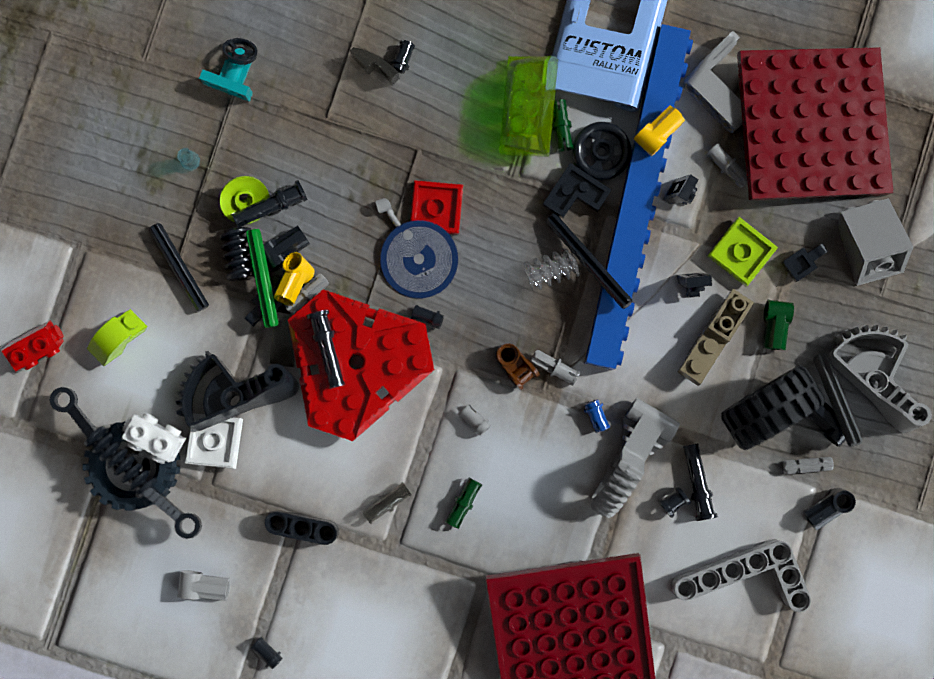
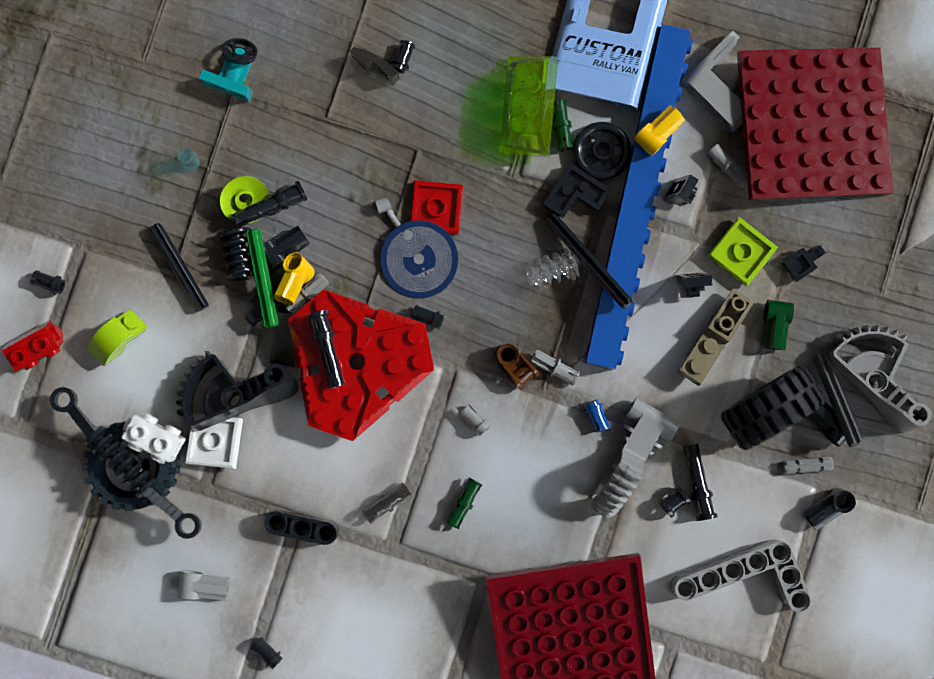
light grey slope [837,198,913,286] -> none
none -> black pin [30,270,65,295]

